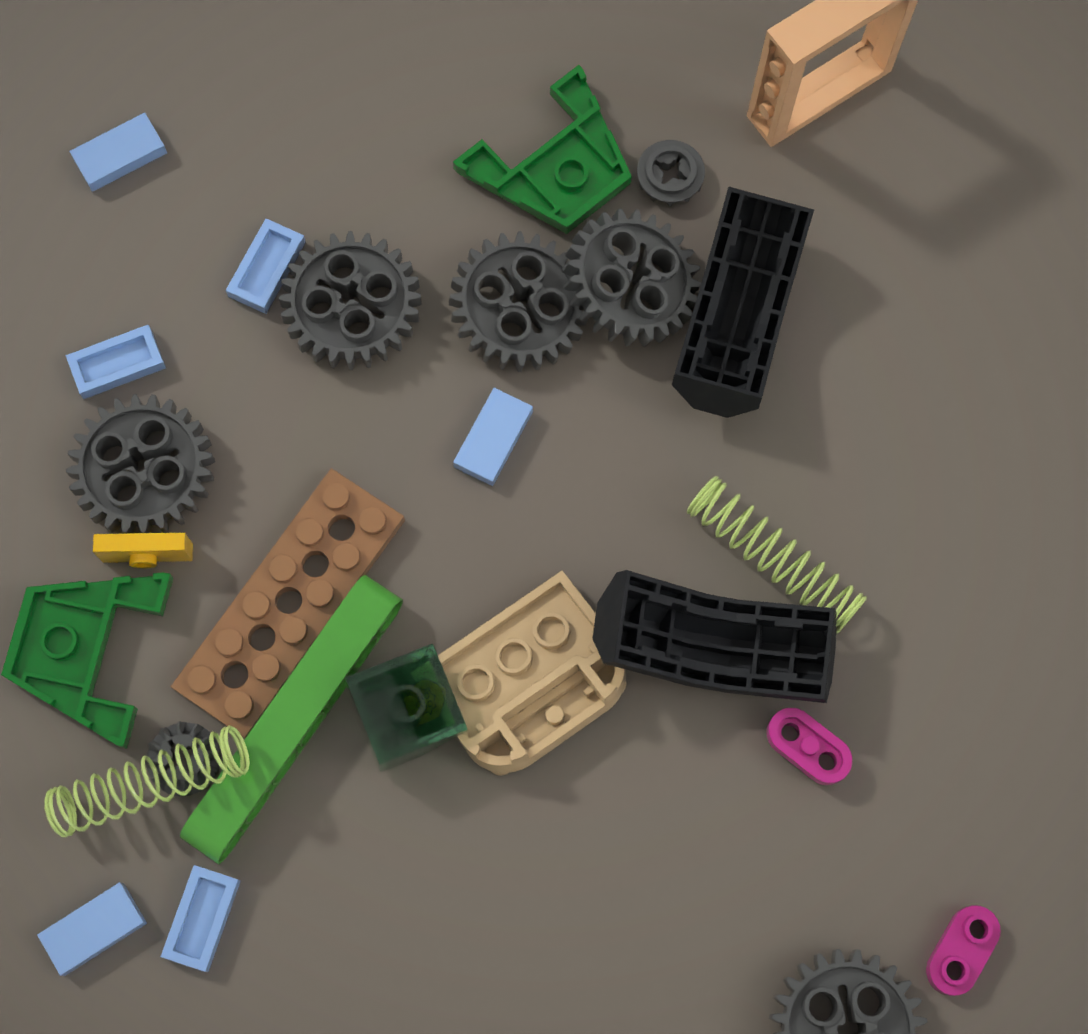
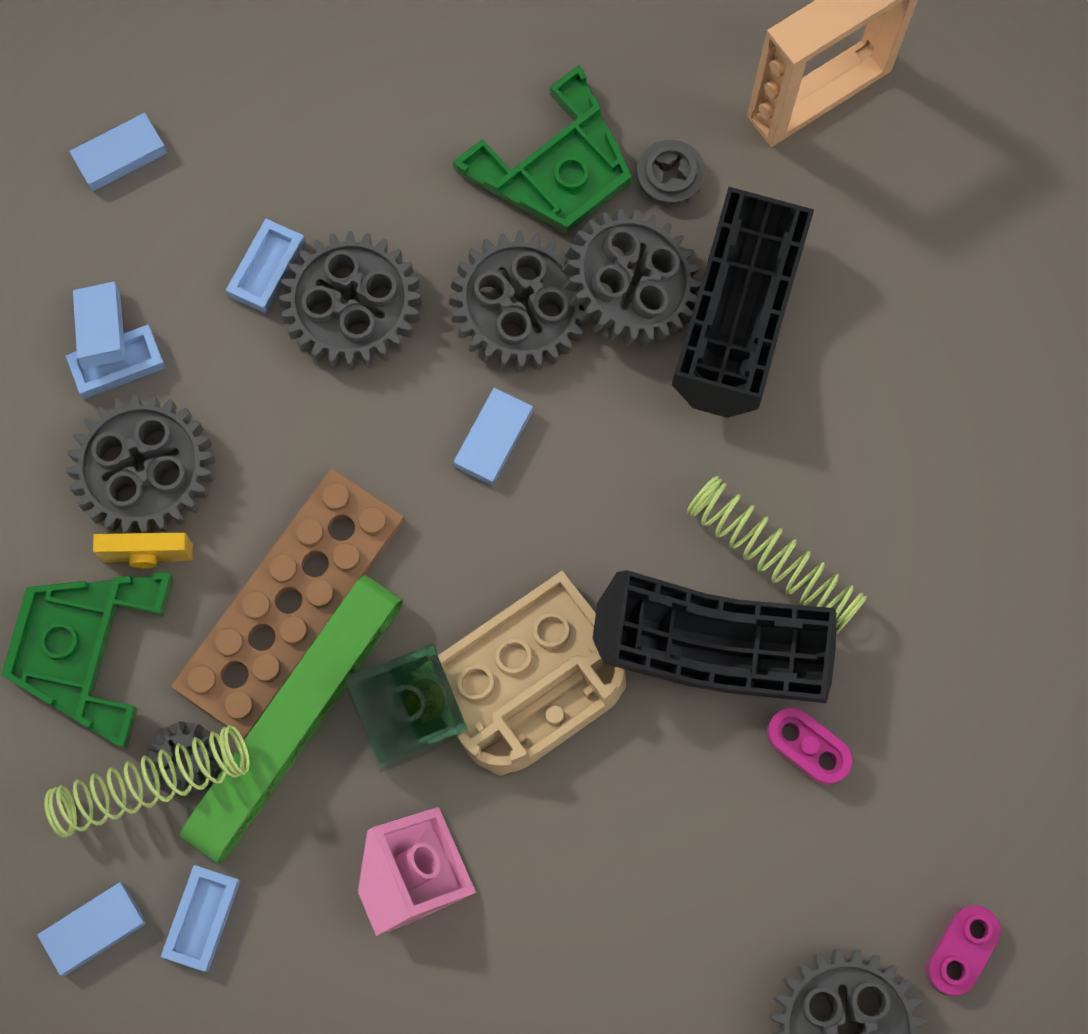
none -> light blue tile [73,281,126,369]
none -> bright pink slope [358,807,476,936]

